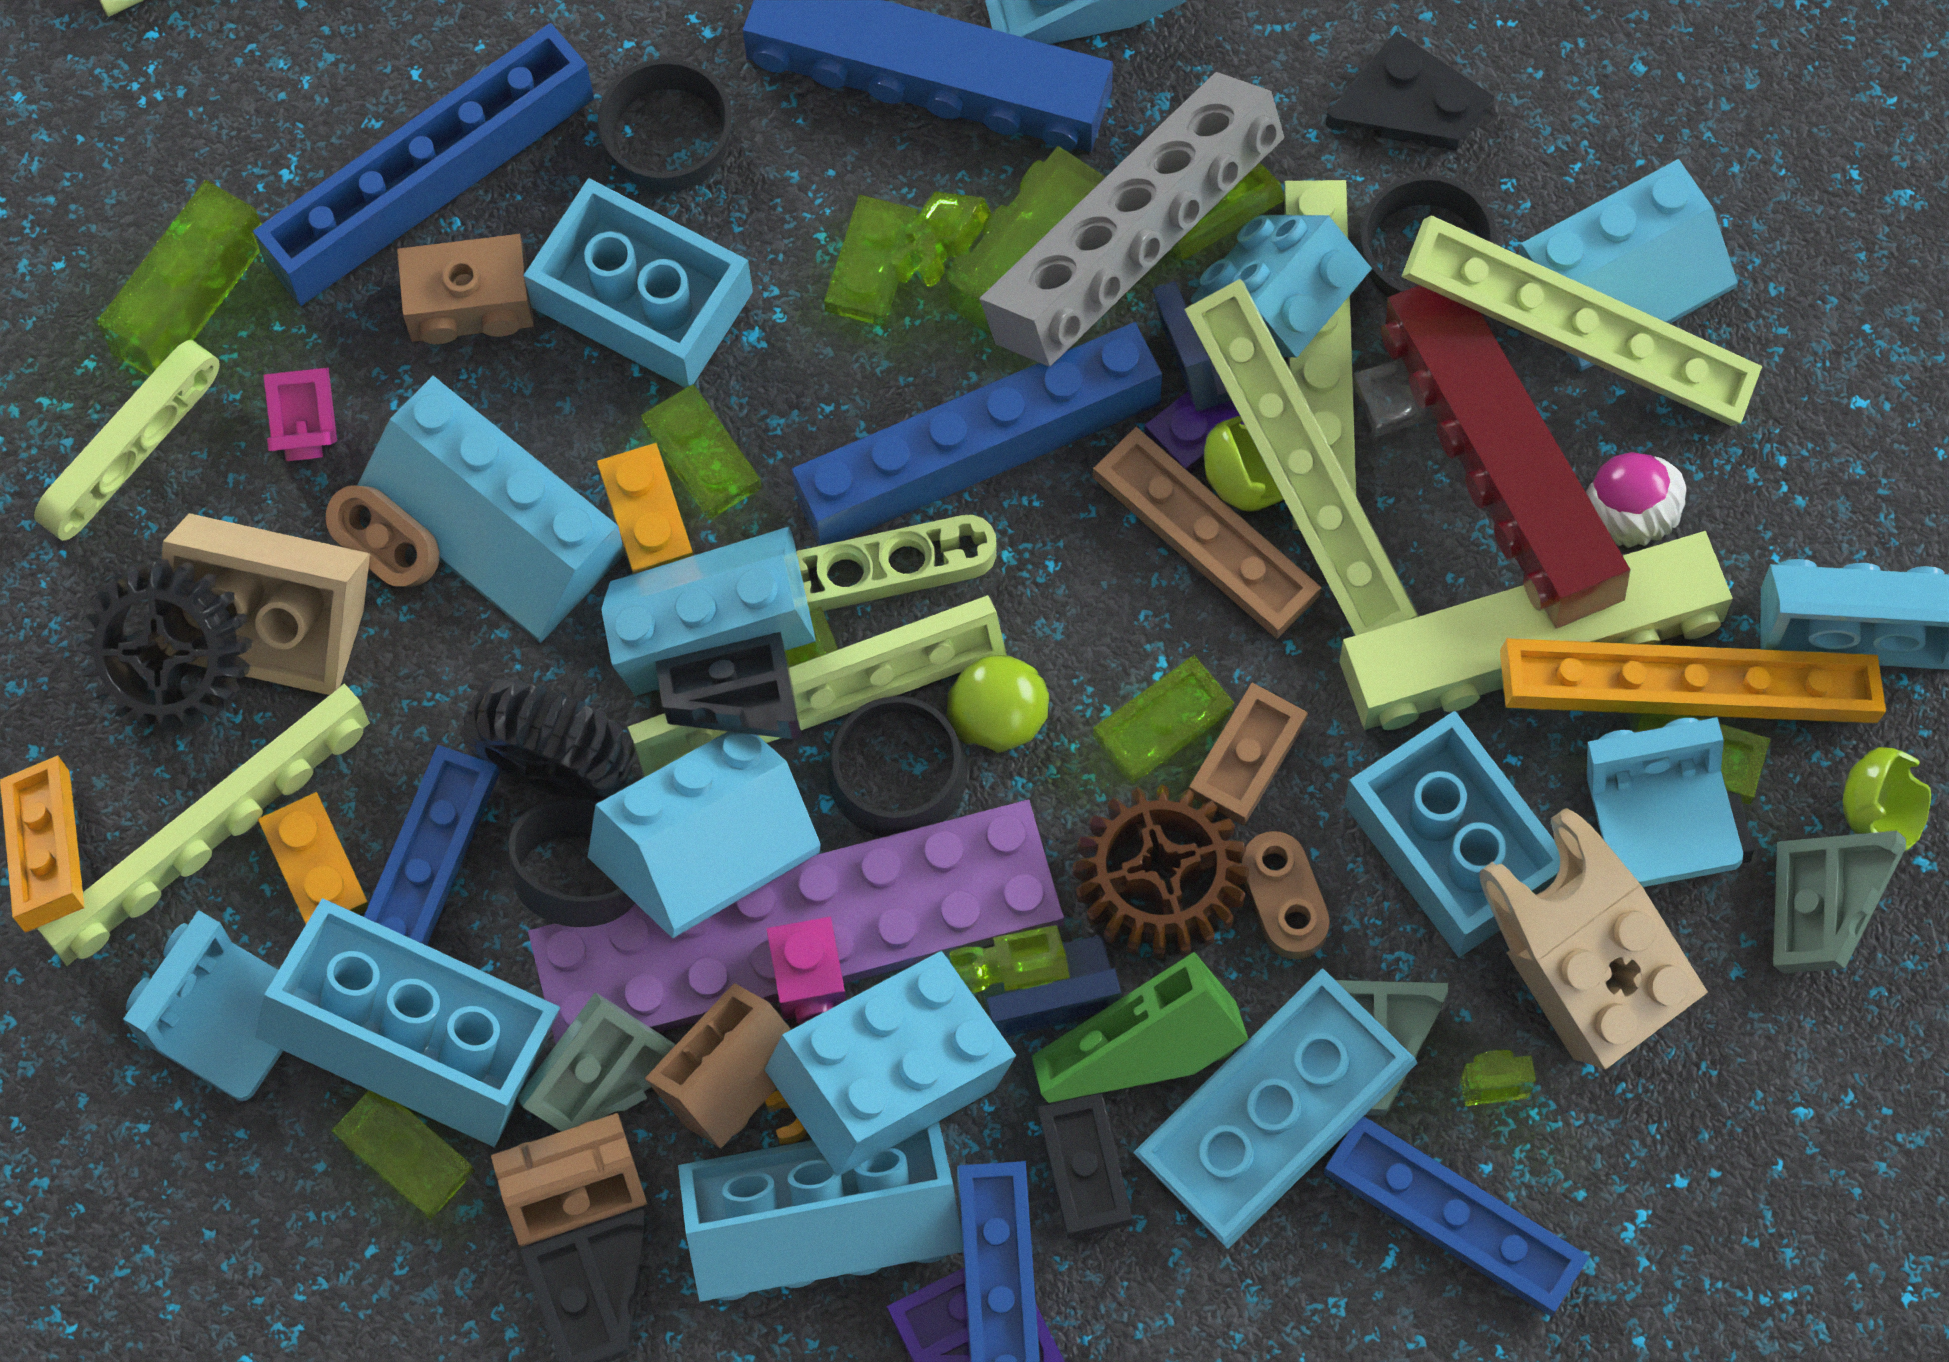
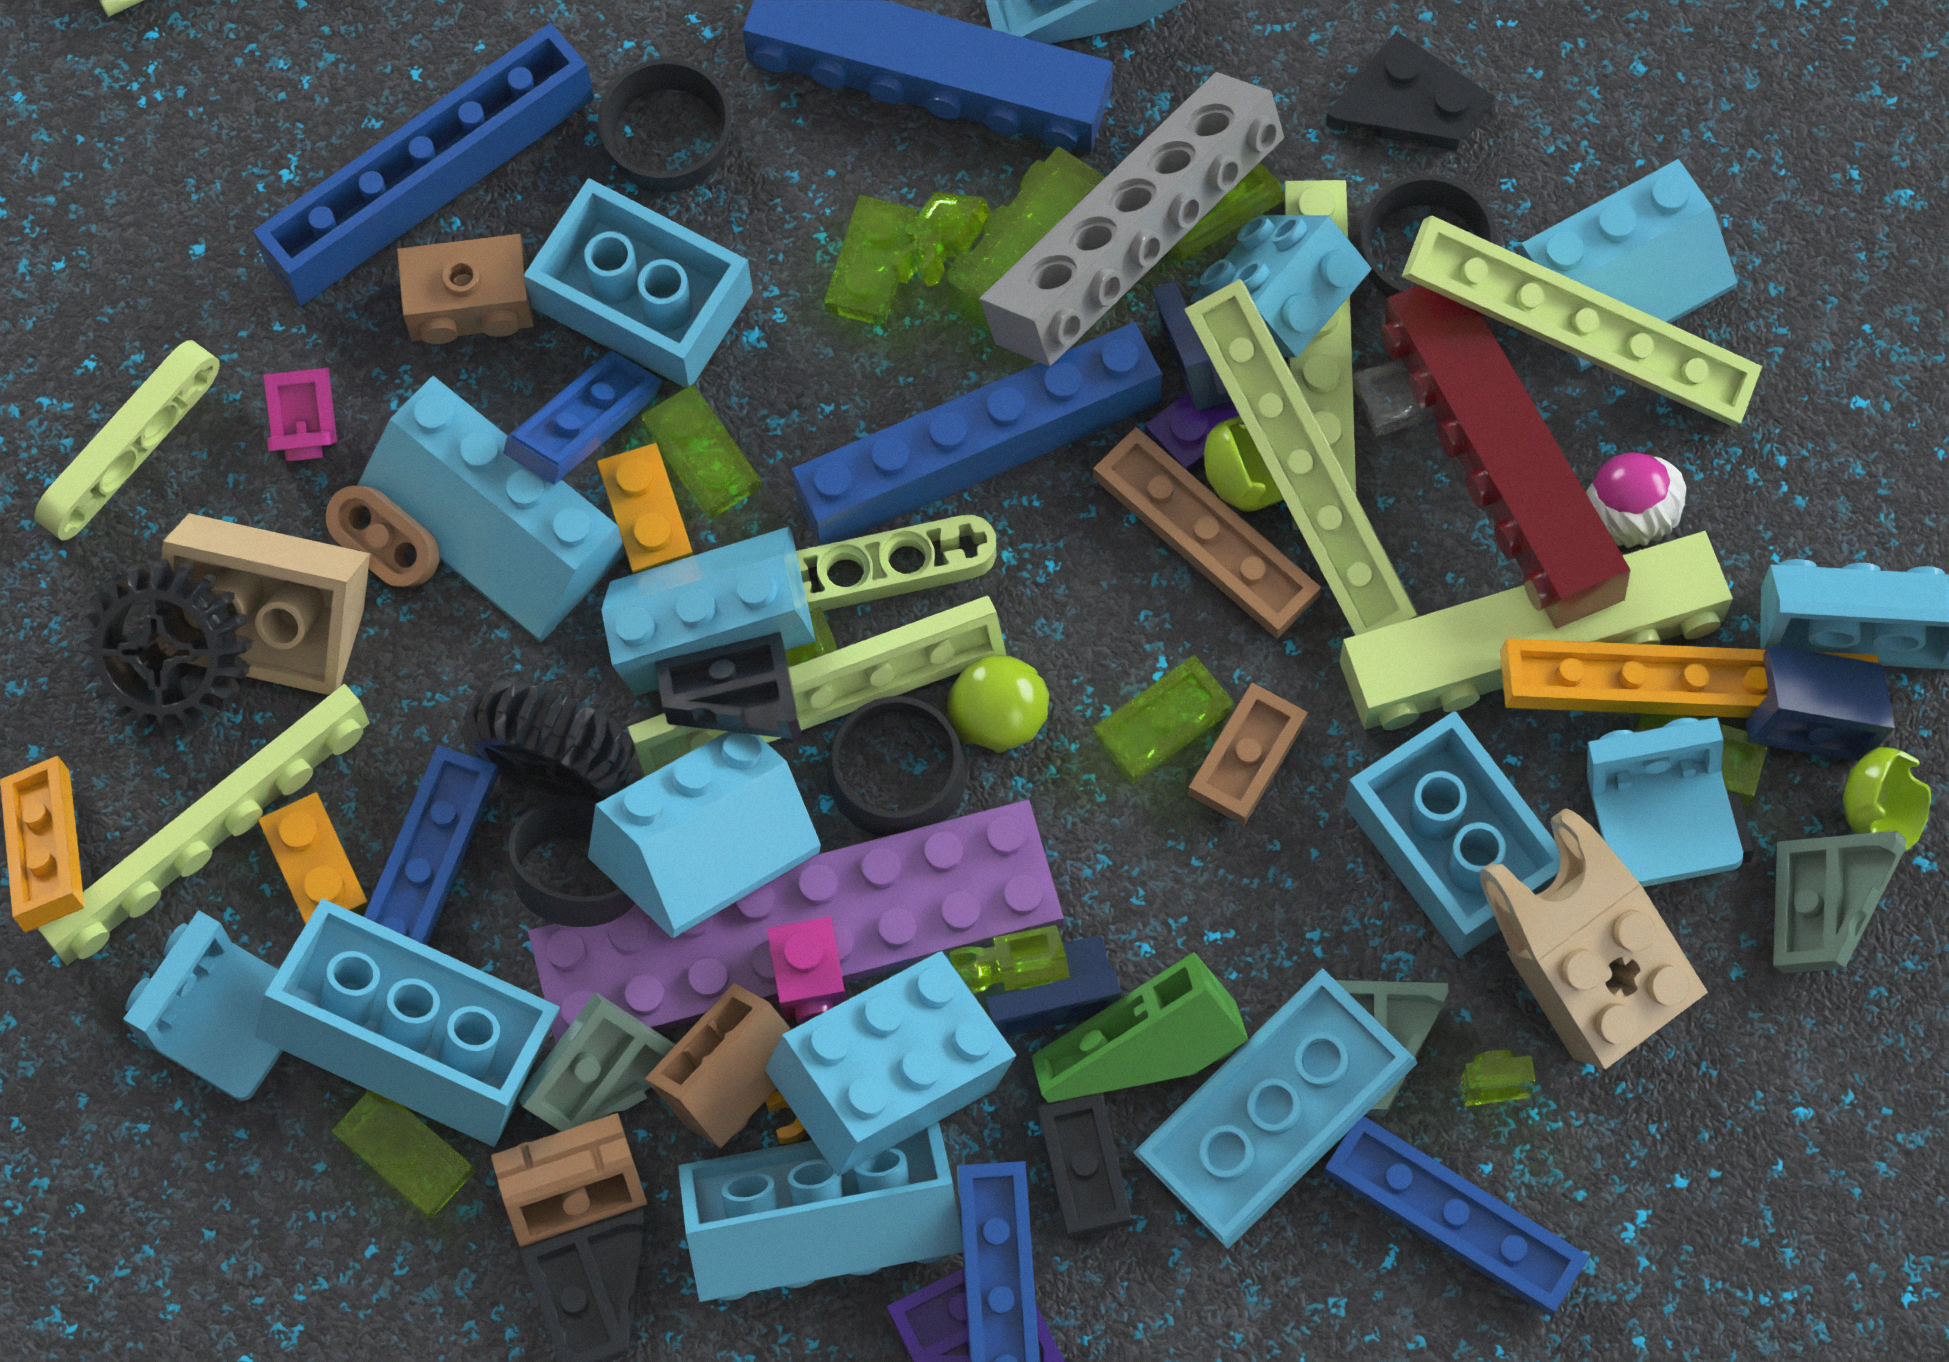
clear neon green brick [96,179,262,376] -> none
reddish brown gear [1073,784,1249,960] -> none
medium nougat plate [1242,831,1330,959] -> none
none -> blue tile [503,350,662,485]
none -> dark blue panel [1745,645,1895,762]

